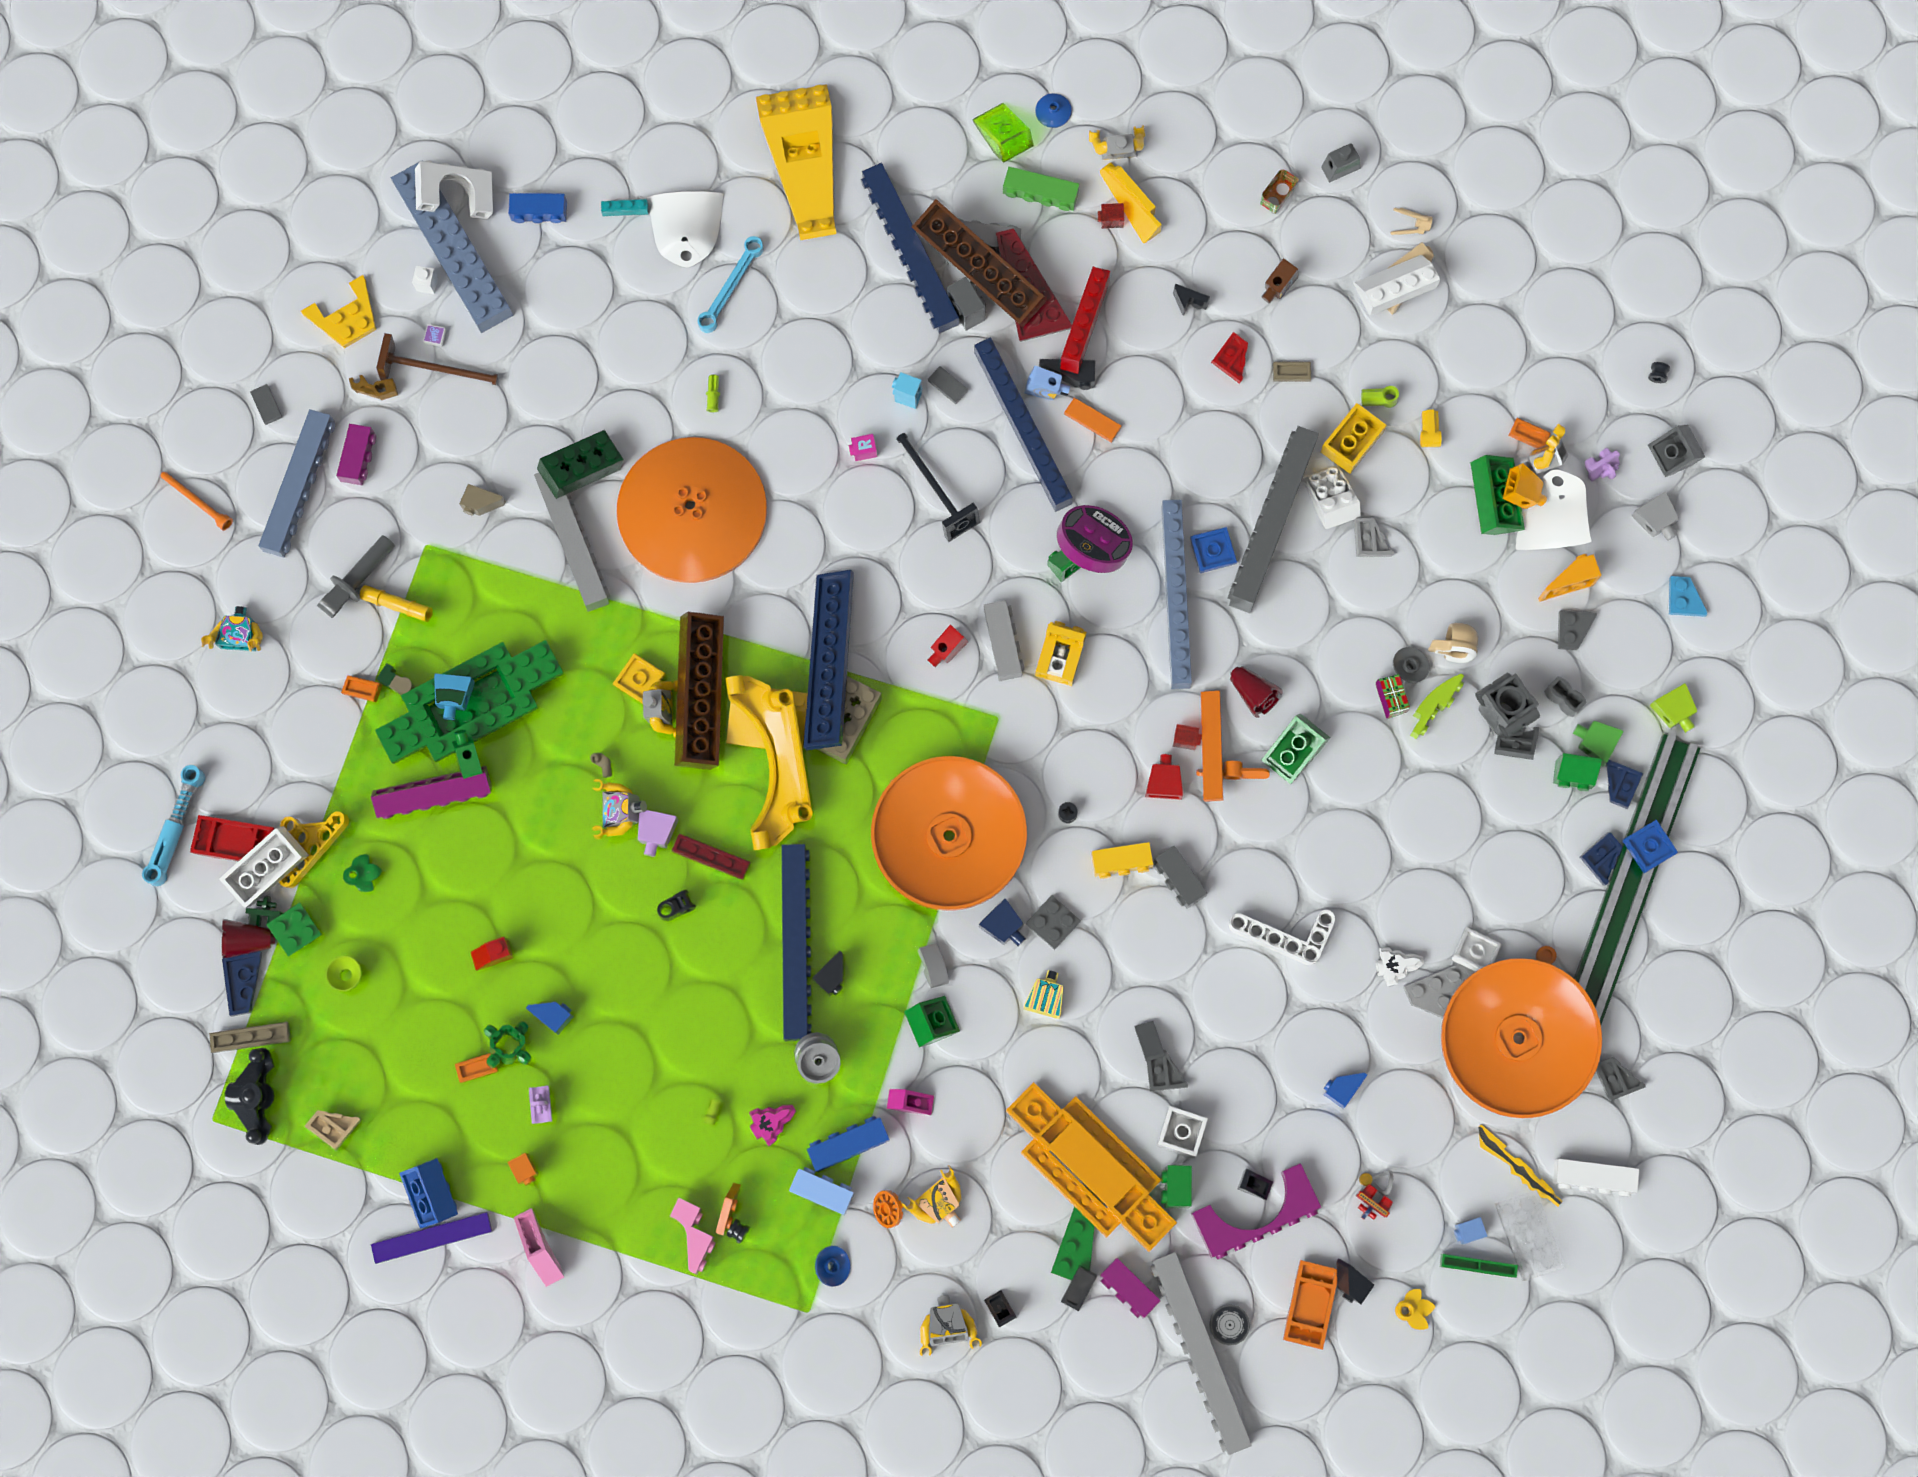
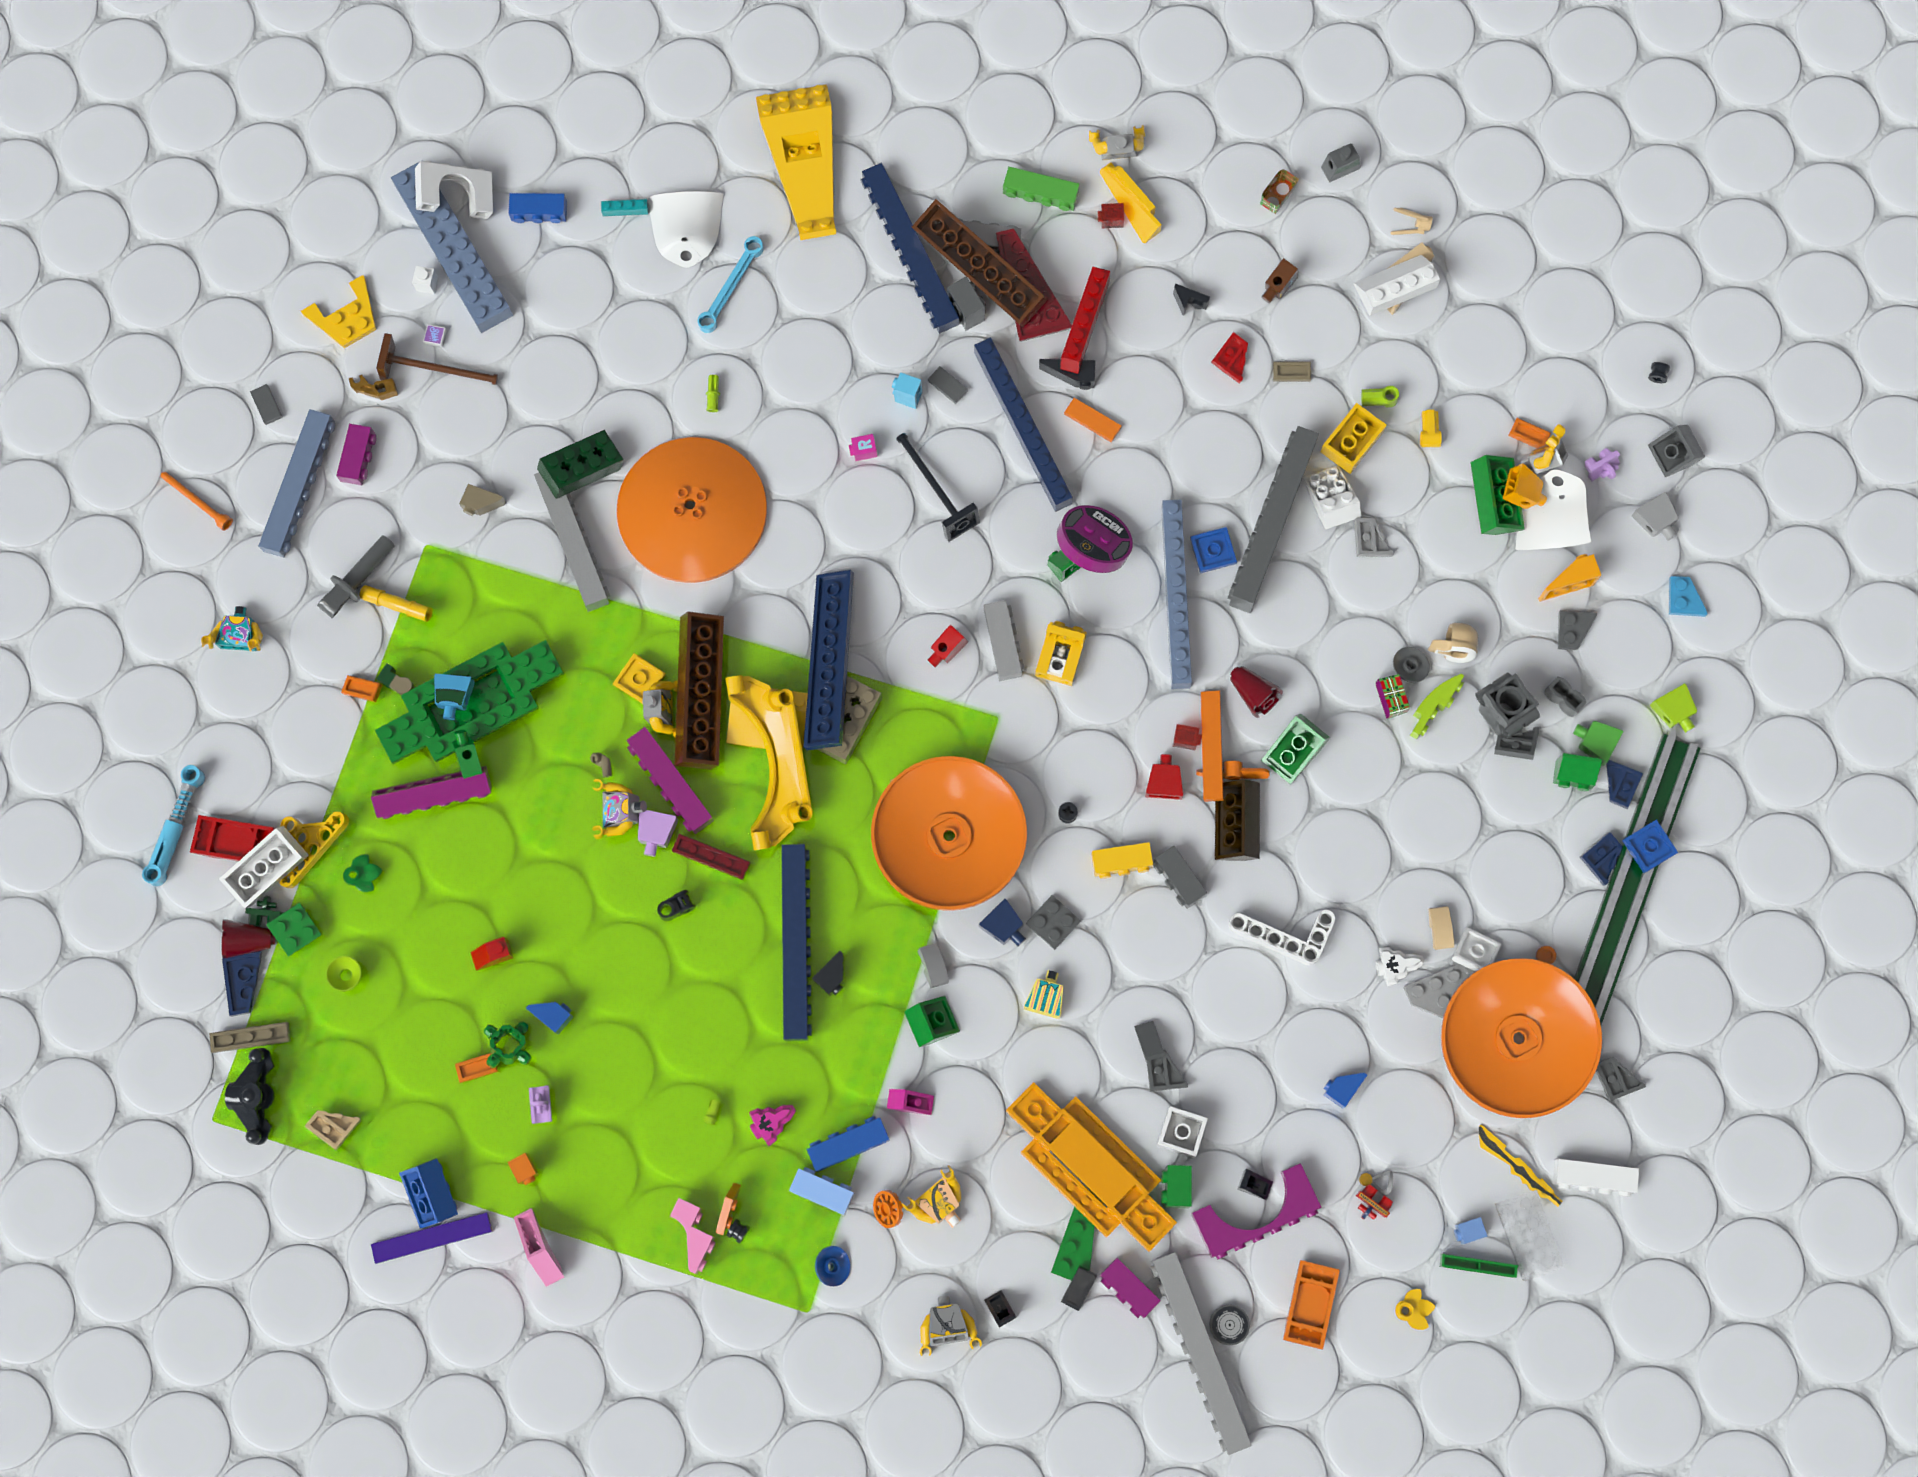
light grey wheel [794,1032,841,1084] -> none
clear neon green slope [972,103,1034,163] -> none
light blue torso [1024,366,1070,400] -> none
blue dish [1035,93,1072,128] -> none
black slope [1336,1258,1374,1305] -> none
none -> magenta brick [626,727,714,835]
none -> dark brown slope [1215,779,1260,861]
none -> tan slope [1428,906,1454,950]

